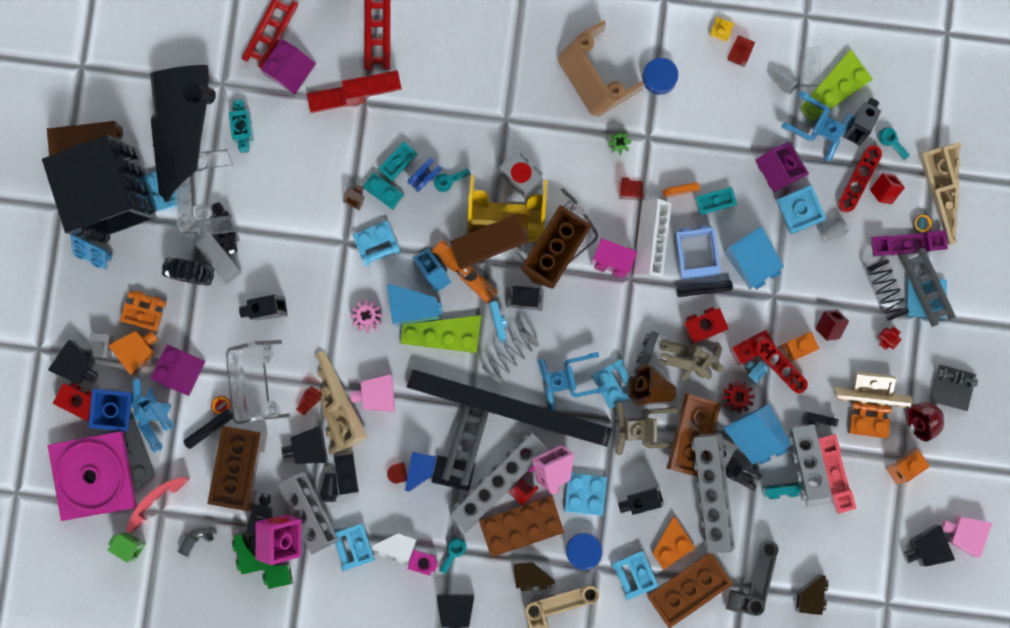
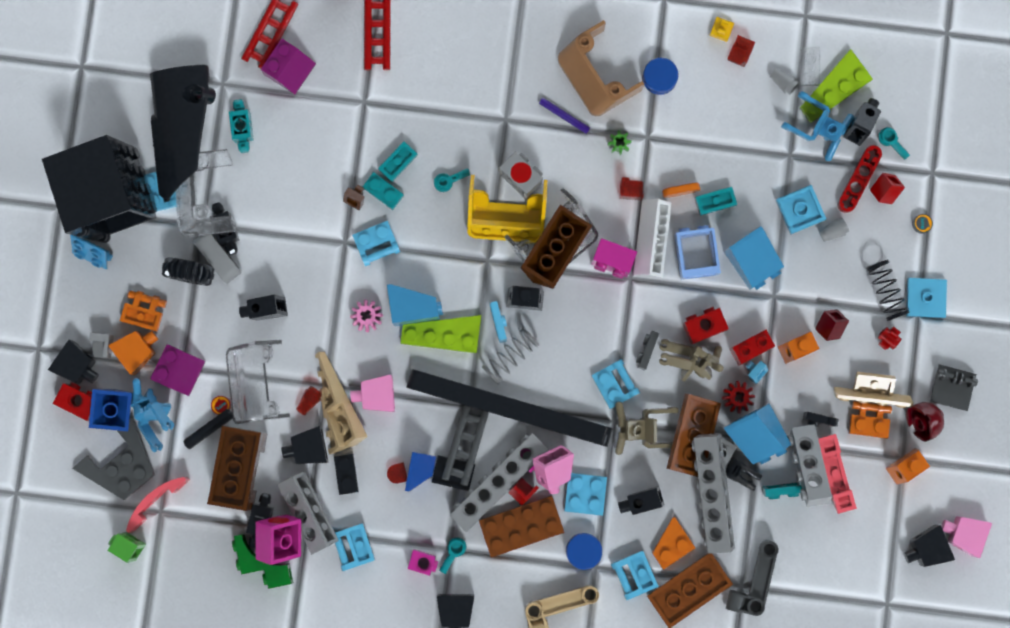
reddish brown slope [46,121,123,156] -> none
dark pink piece [47,431,137,521] -> none
dark grey piece [178,527,217,557] -> none
red bracket [307,70,402,113] -> none
black cone [319,473,339,502] -> none
white slope [372,533,417,564] -> none
blue head [407,157,442,192] -> none
dark azure slope [413,248,452,293] -> none
orange piece [432,240,498,304] -> none
reddish brown slope [450,214,529,270] -> none
dark brown slope [514,562,555,591] -> none
dark azure piece [538,352,607,410] -> none
reddish brown cone [627,364,677,406] -> none
black axle [676,280,733,297] -> none
red beam [753,337,808,394] -> none
magenta slope [755,141,809,193] -> none
dark brown slope [796,574,829,615] -> none
magenta slope [871,230,948,256] -> none
dark grey bar [900,248,956,327] -> none
tan wedge [918,142,961,245] -> none
none -> dark purple bar [539,98,590,134]

